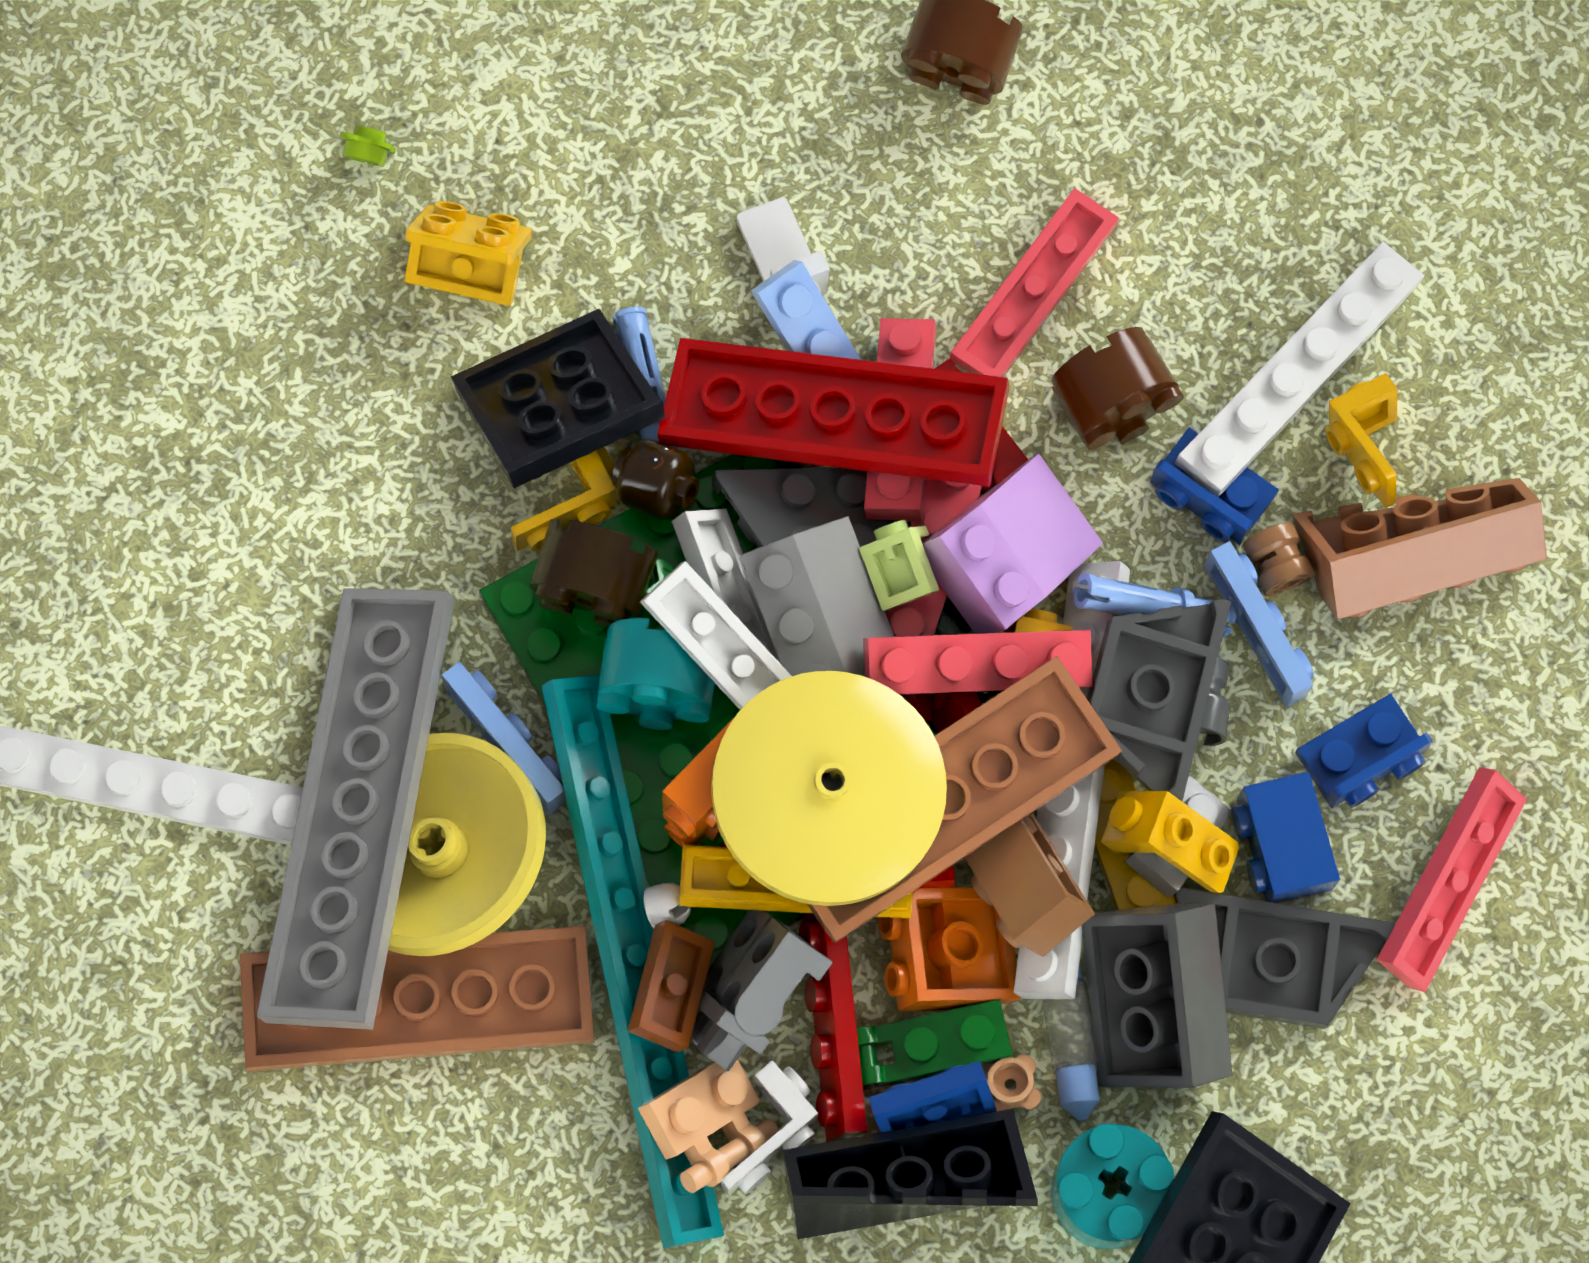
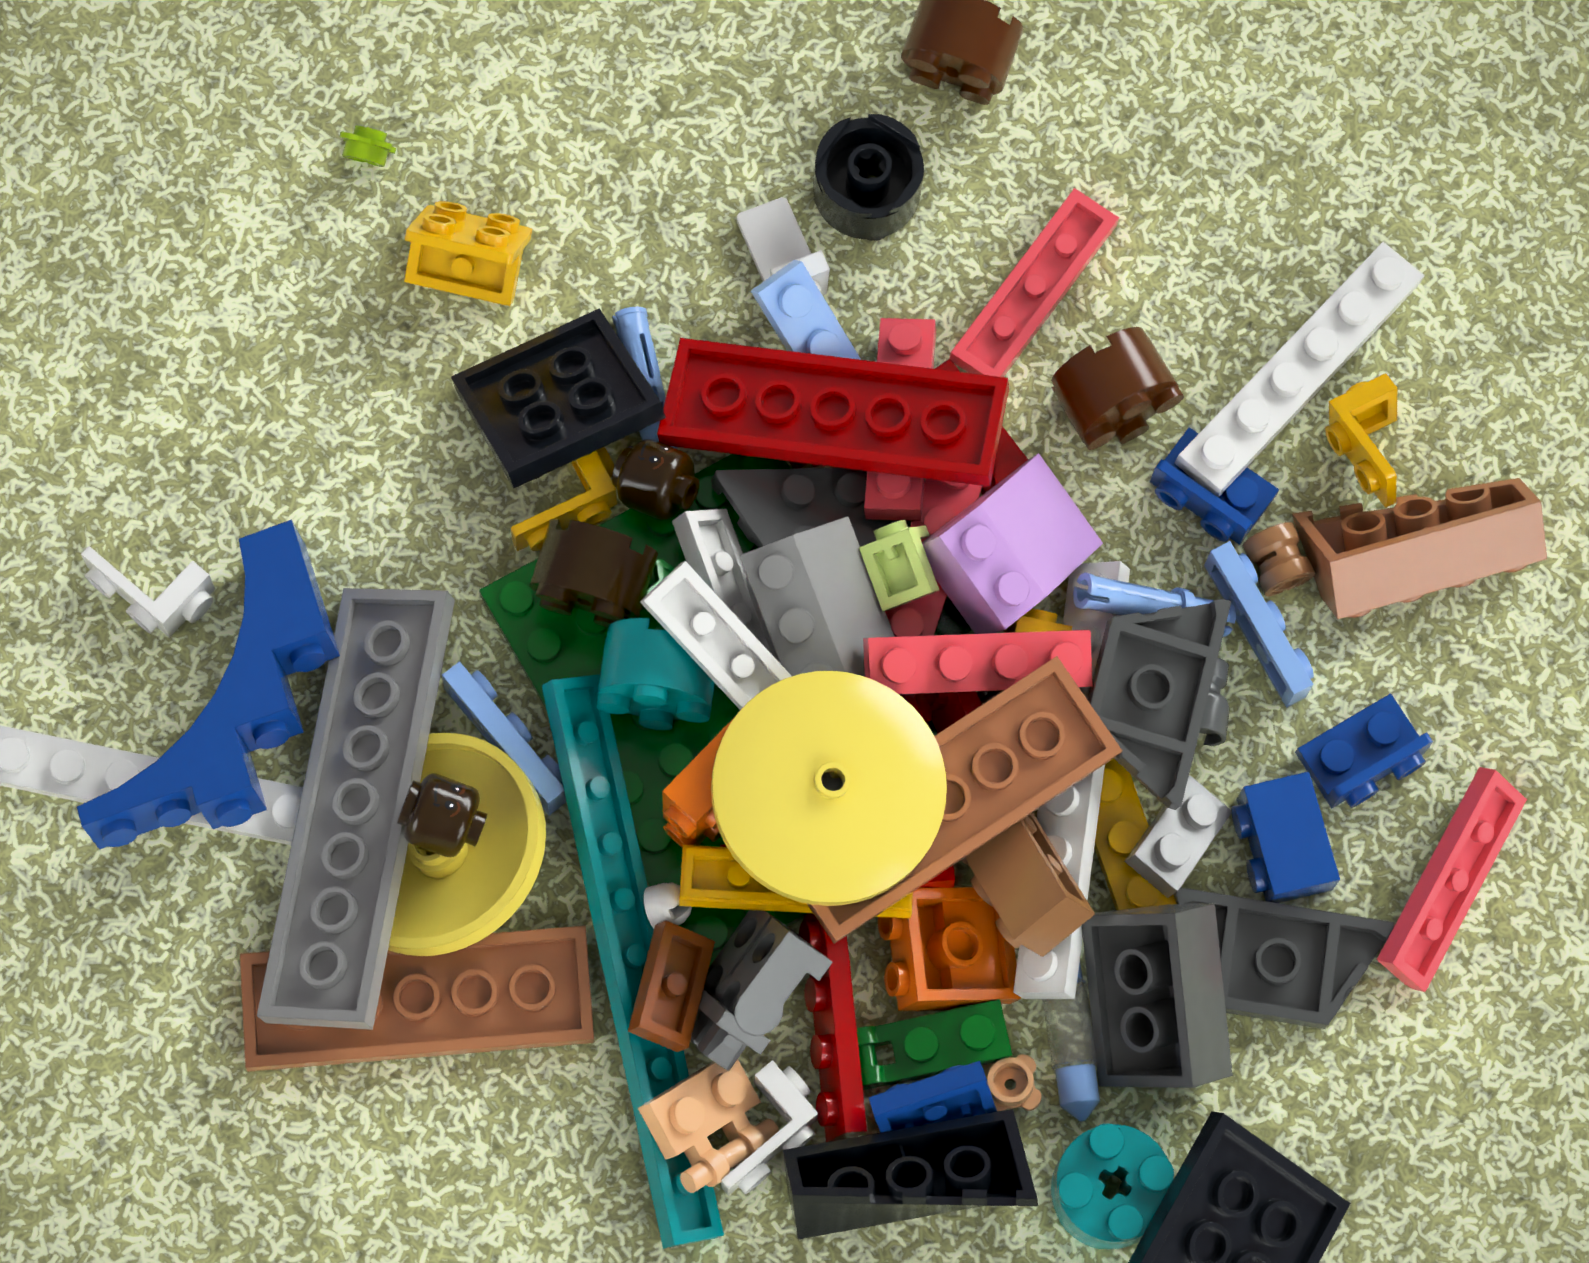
yellow bracket [1101,791,1239,893] -> none
none -> blue arch [77,519,340,850]
none -> white bracket [81,546,215,638]
none -> dark brown head [397,773,487,858]
none -> black brick [813,114,924,241]

